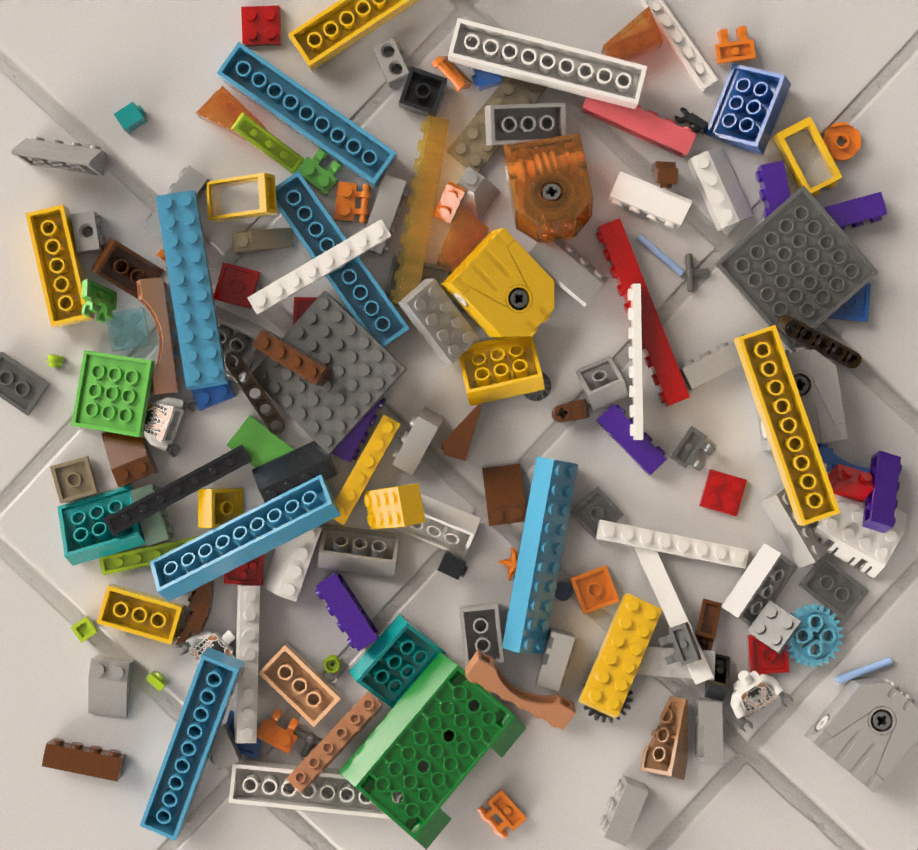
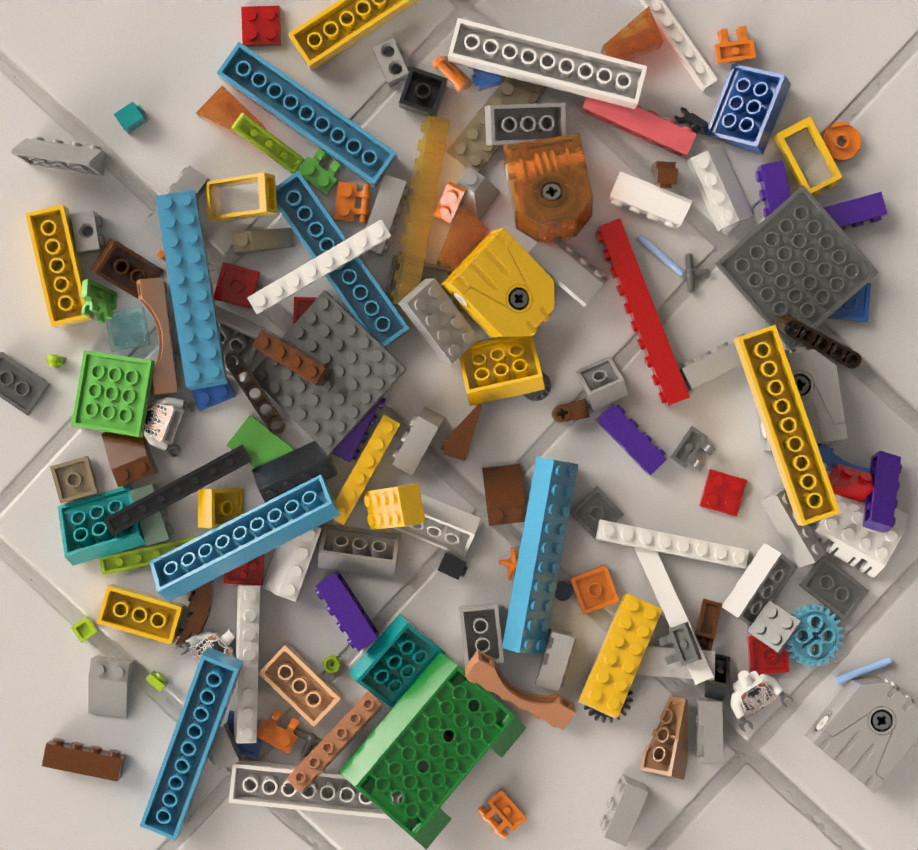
white plate [627,284,643,440] -> none

